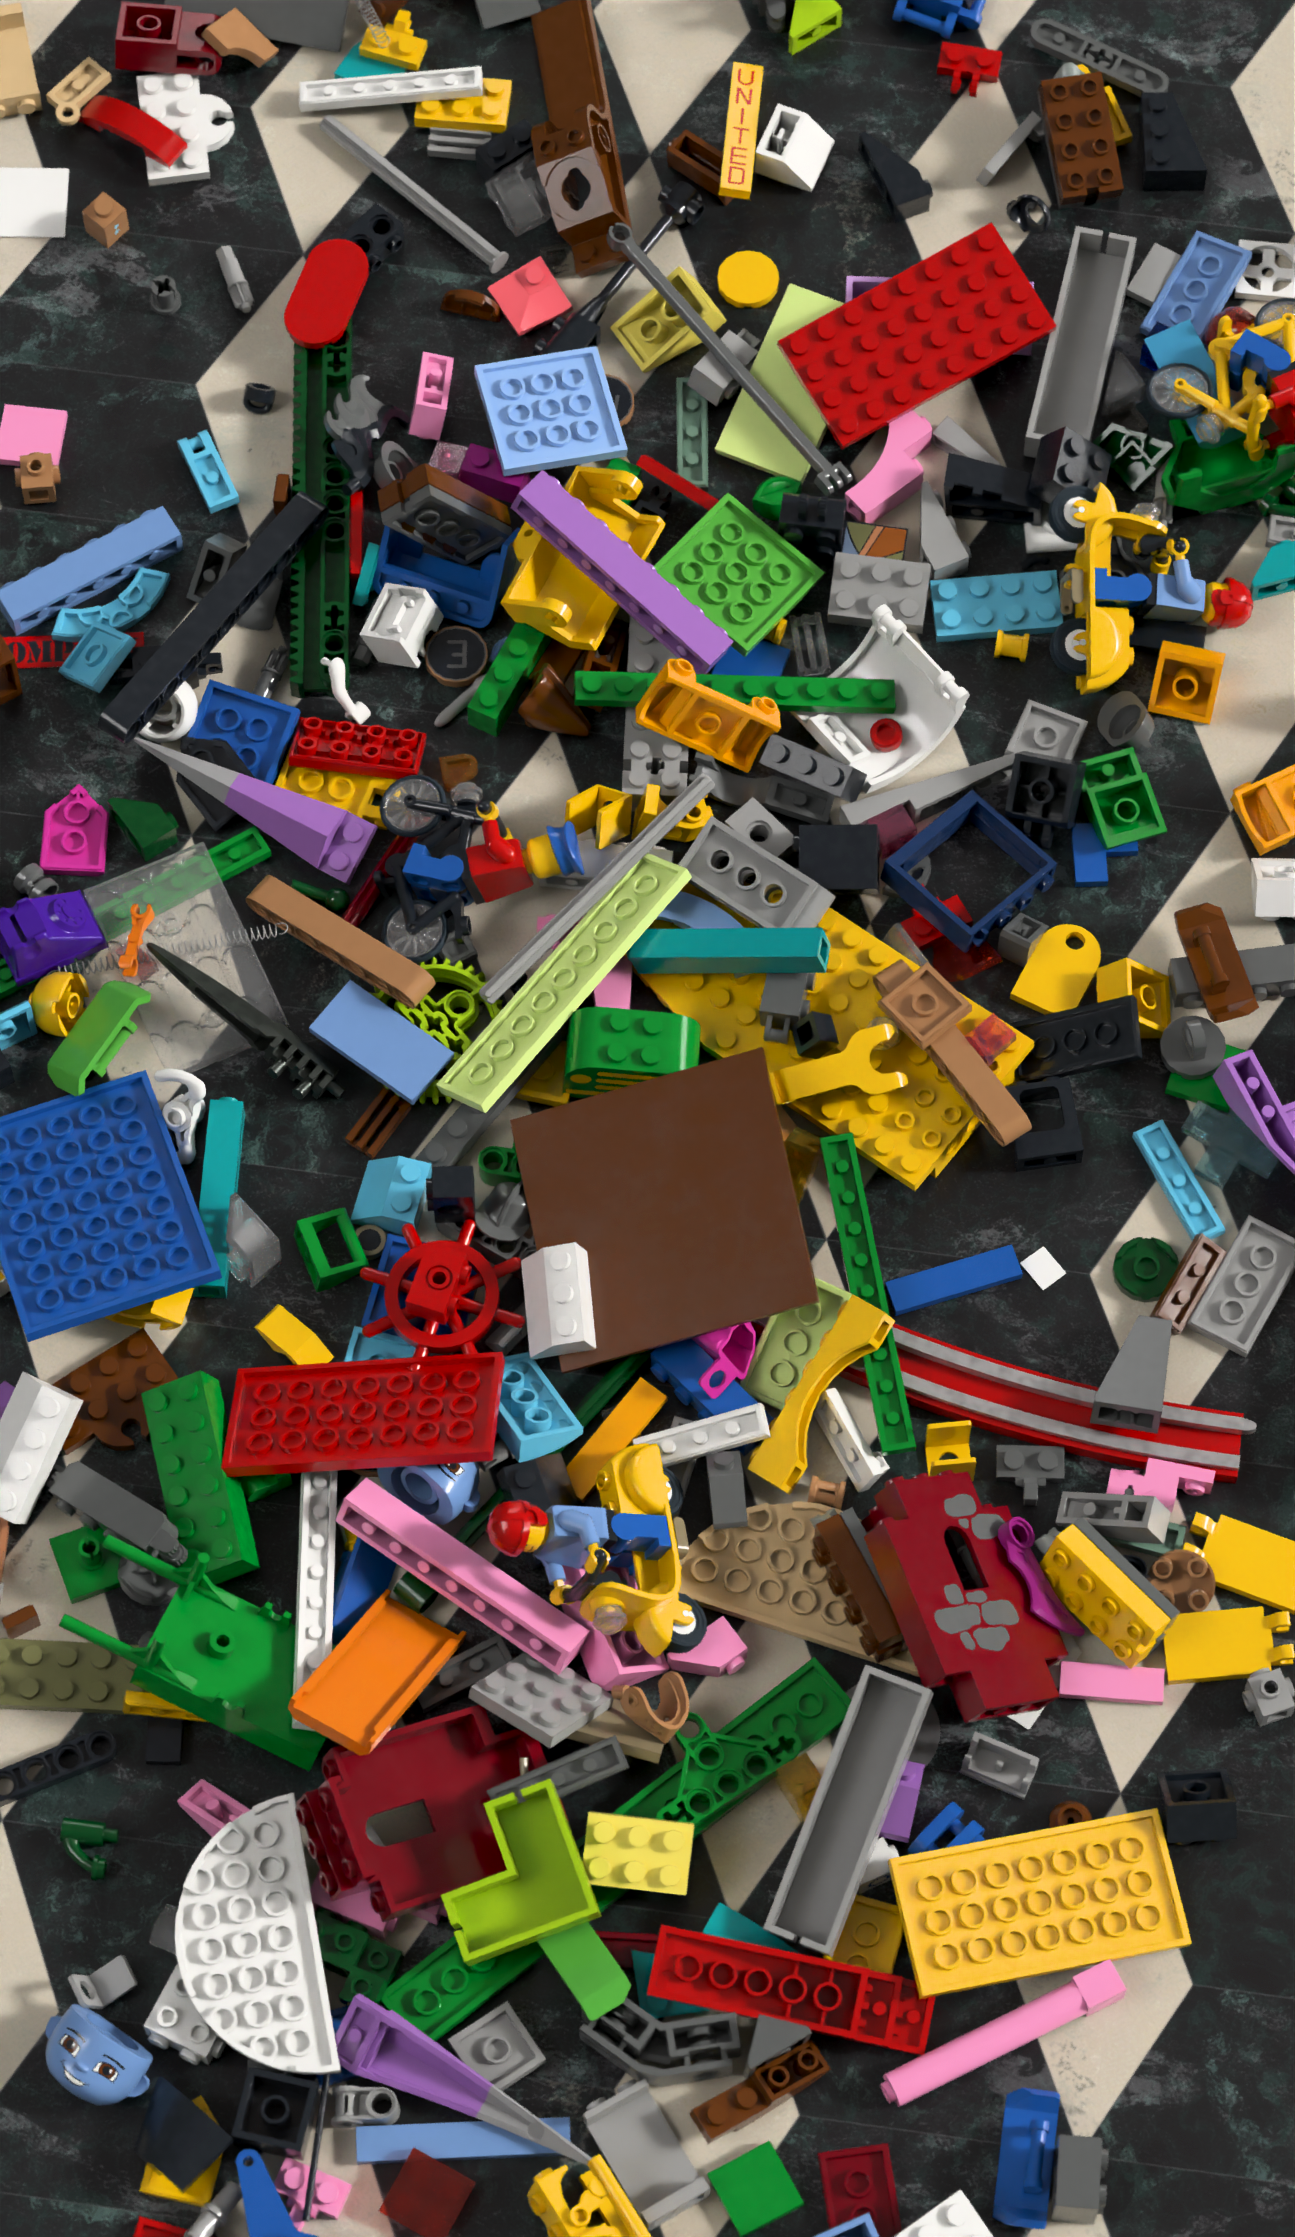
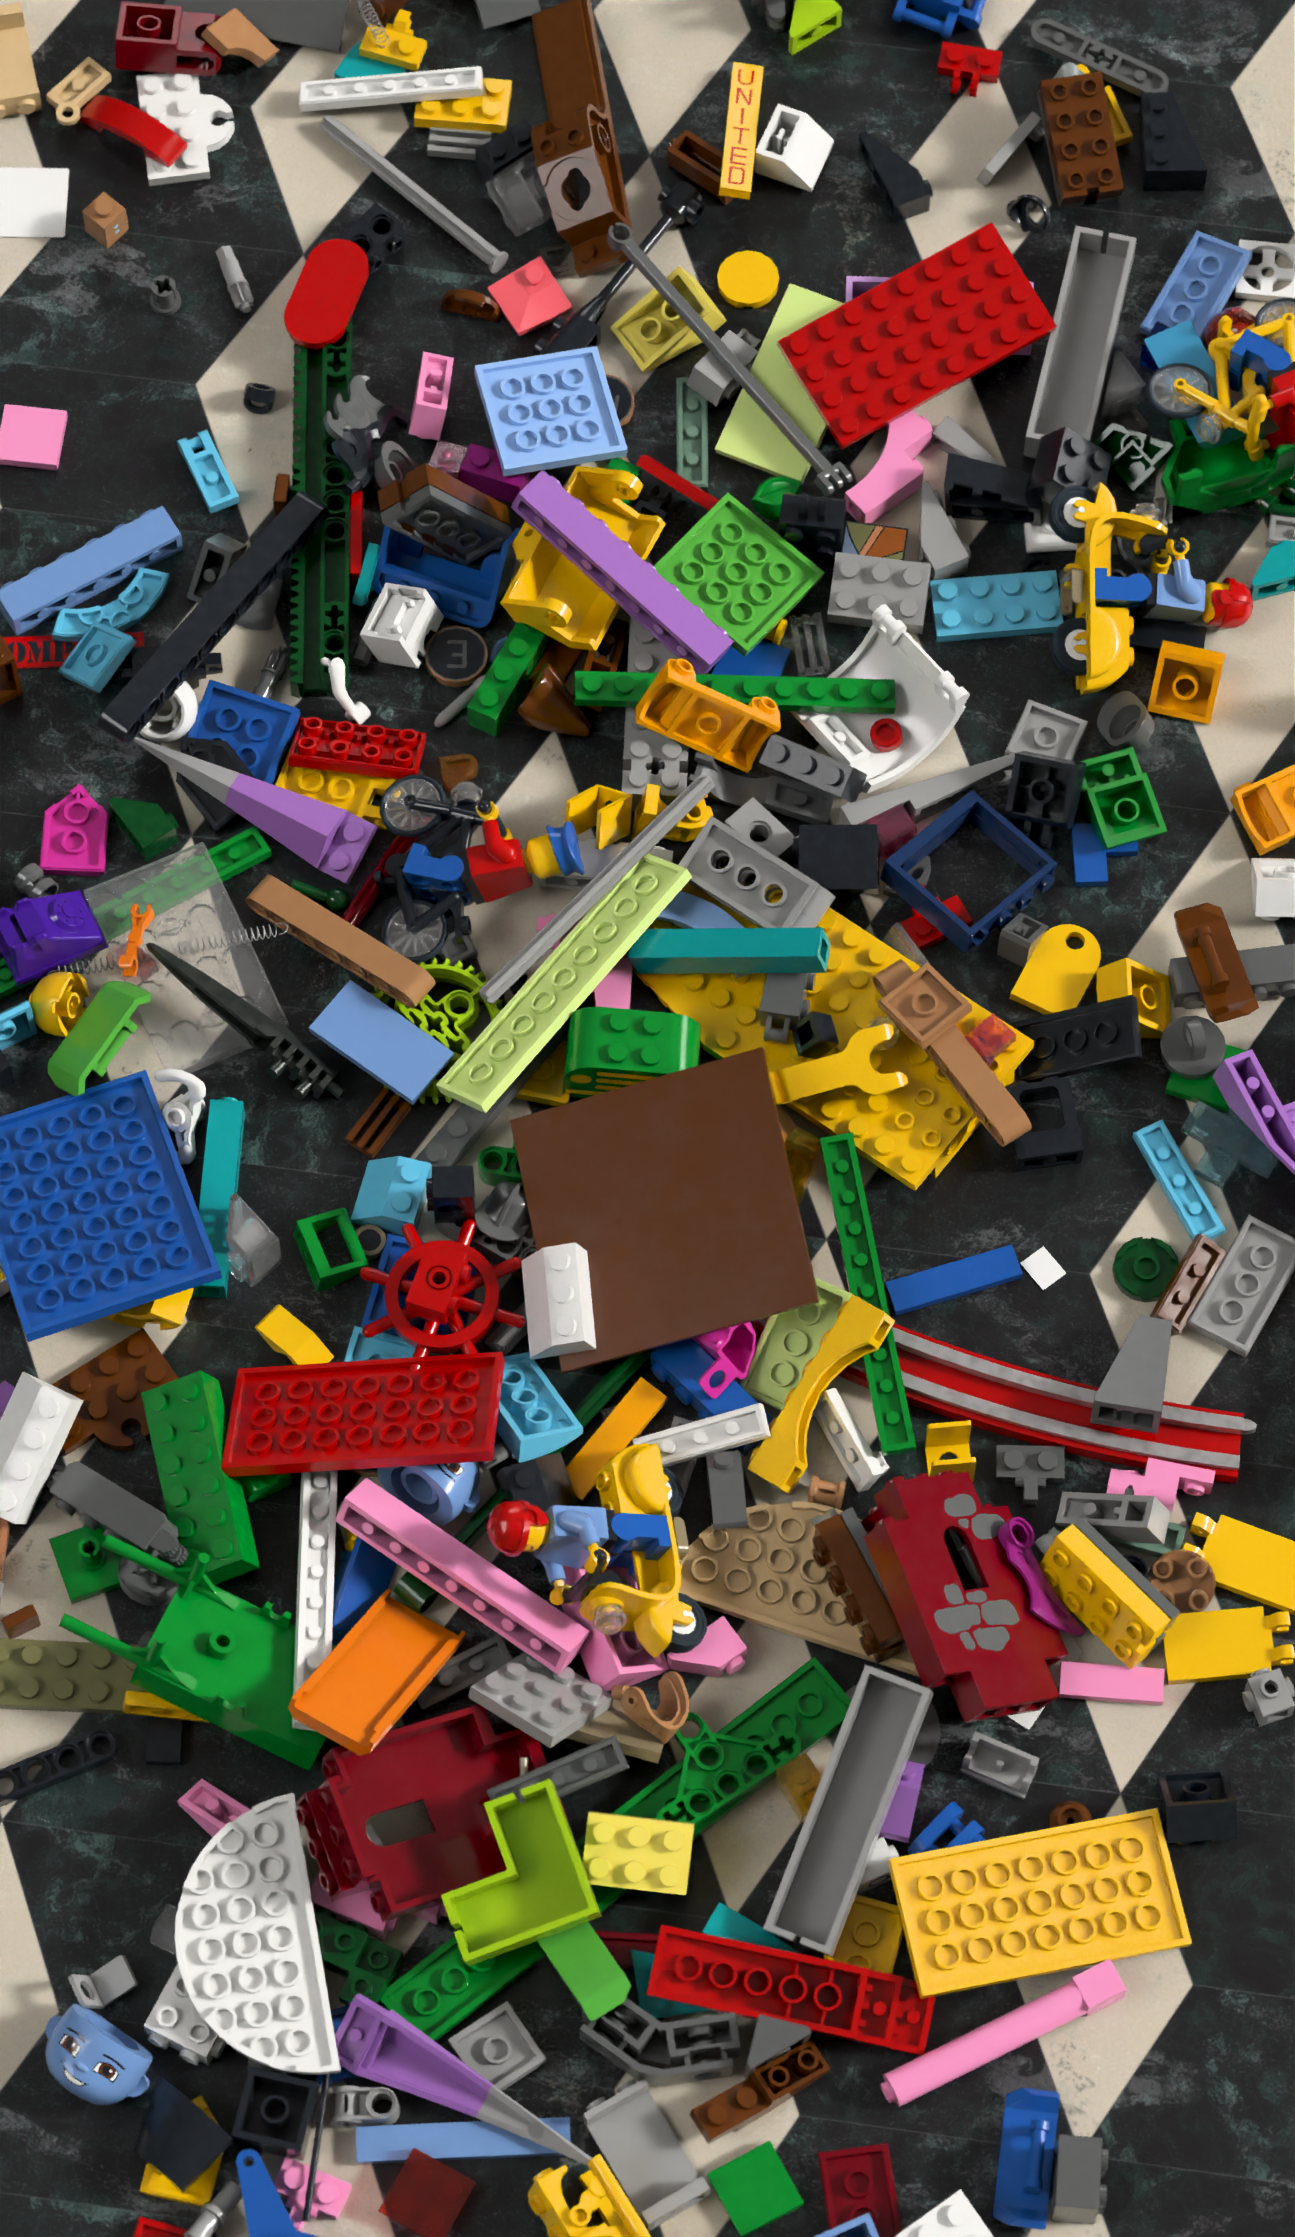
medium nougat brick [14,452,61,504] -> none
dark green plant [60,1817,119,1881] -> none
clear red slope [933,926,1002,982] -> none
yellow bush [994,629,1030,662] -> none
light grey tile [1125,243,1181,307] -> none

